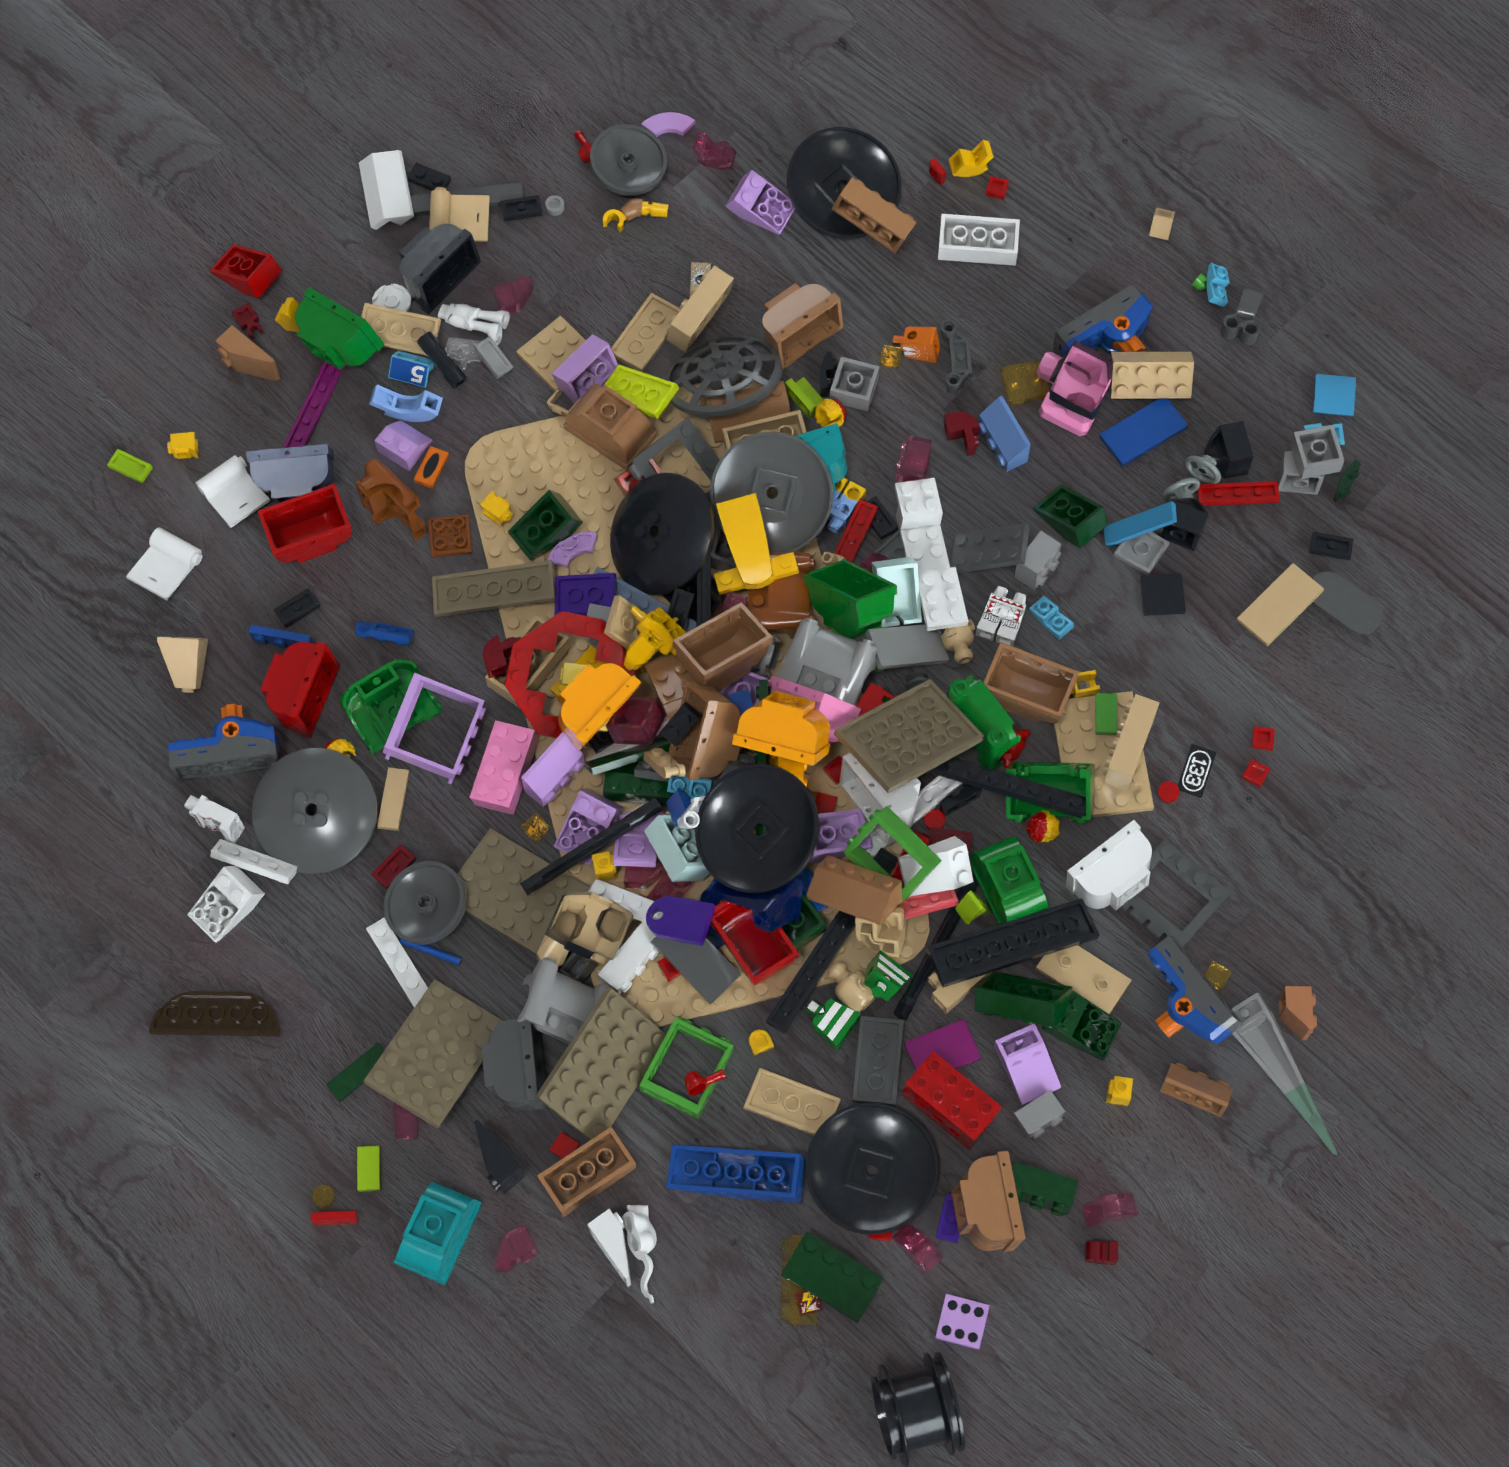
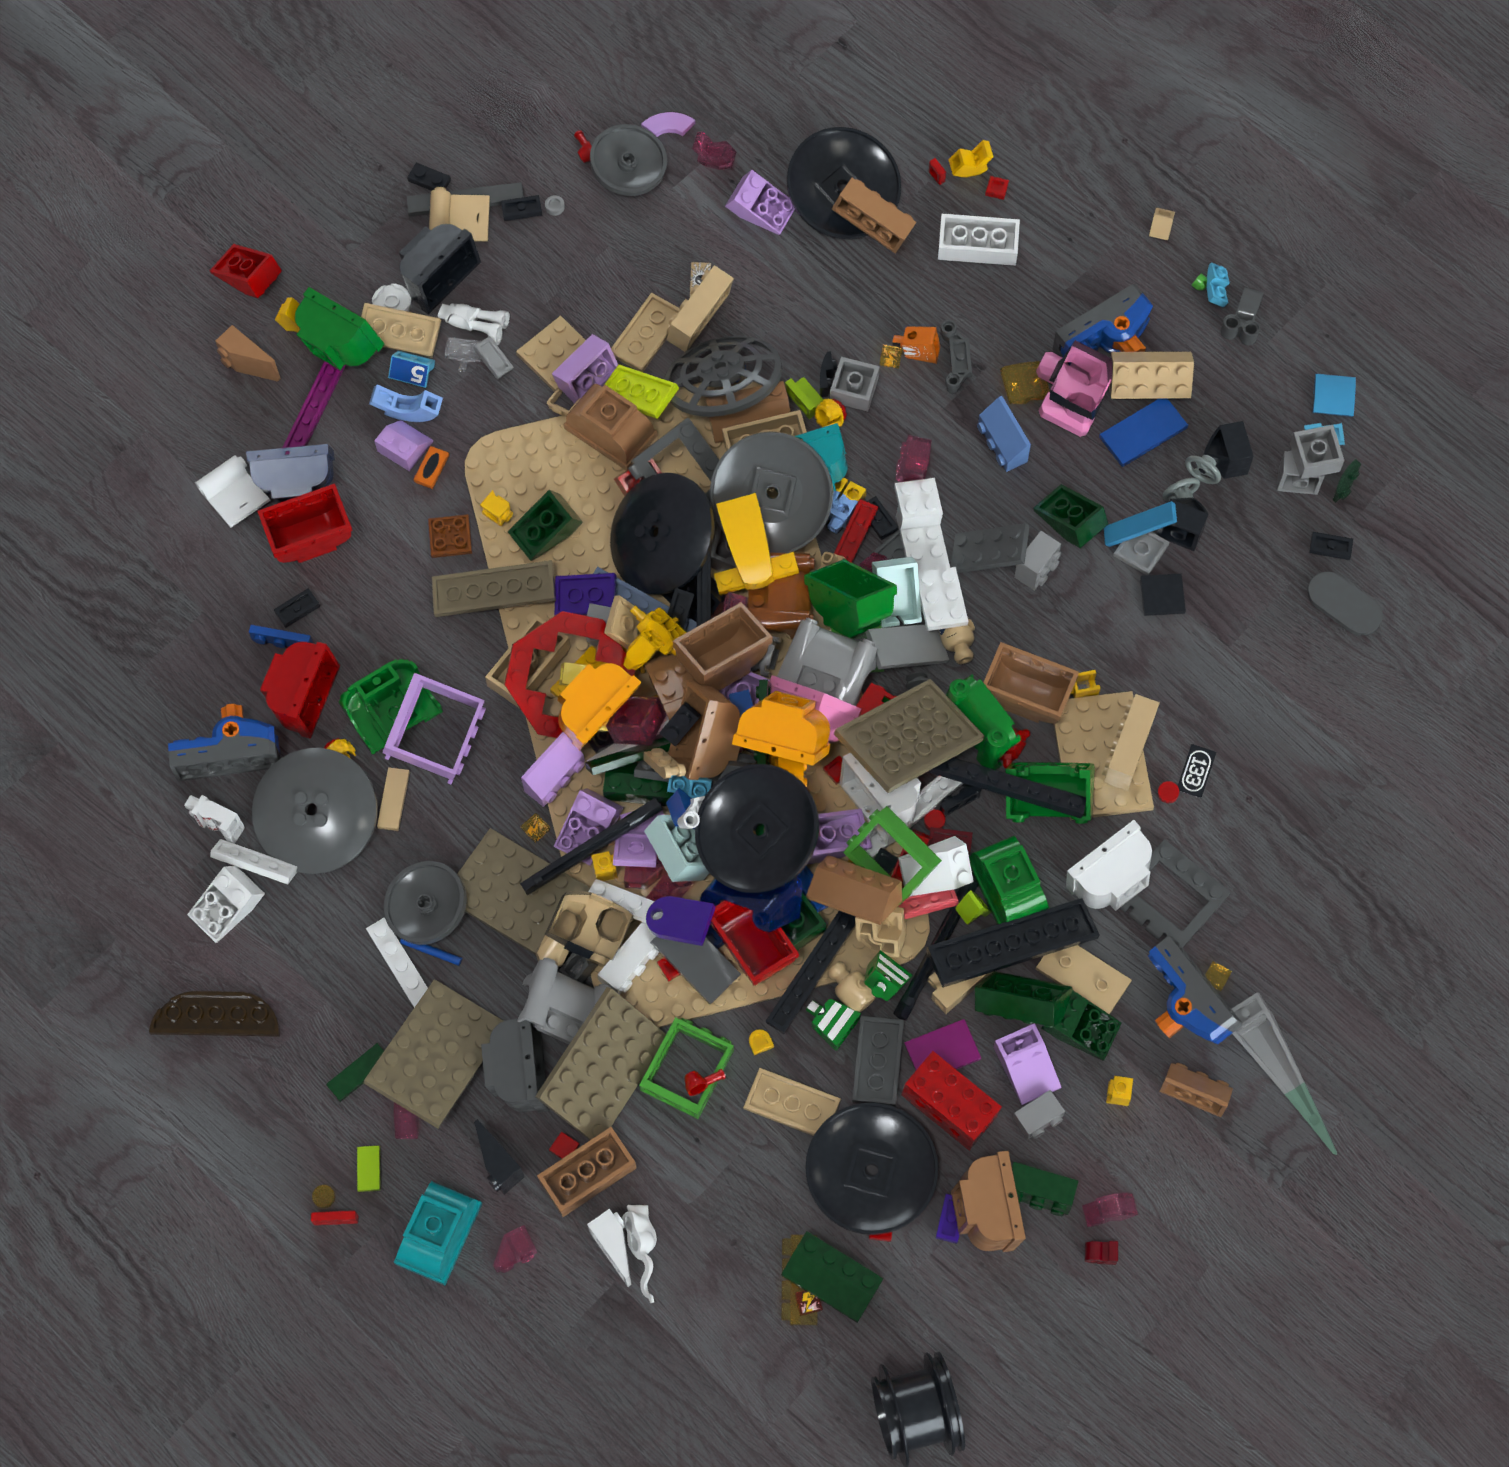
lime tile [107,449,153,484] -> none
white door [126,527,202,600] -> none
tan slope [157,636,208,693] -> none
yellow window [167,432,199,459] -> none
dark red plate [232,303,263,339] -> none
blue hinge [355,621,414,645] -> none
dark orange piece [356,459,428,542] -> none
white slope [359,150,414,230] -> none
dark red plate [371,844,417,890] -> none
black axle [417,331,467,389] -> none
bright pink brick [469,720,539,815] -> none
dark red brick [483,635,521,678] -> none
clear pink slope [493,276,533,314] -> none
lavender tile [547,532,597,567] -> none
yellow piece [603,198,669,233] -> none
blue slope [666,1144,806,1204] -> none
medium nougat container [762,283,843,370] -> none
red tile [815,792,838,814] -> none
clear pink slope [892,1224,943,1272] -> none
lavender tile [935,1294,990,1350] -> none
dark red brick [943,412,980,456] -> none
white hips [976,586,1026,647] -> none
piece [1026,810,1060,843] -> none
medium azure slope [1029,596,1074,640] -> none
bright green tile [1095,693,1117,735] -> none
red plate [1196,481,1280,506] -> none
tan tile [1237,563,1324,647] -> none
red tile [1242,759,1270,788] -> none
red tile [1251,726,1275,751] -> none
nougat slope [1278,986,1317,1040] -> none

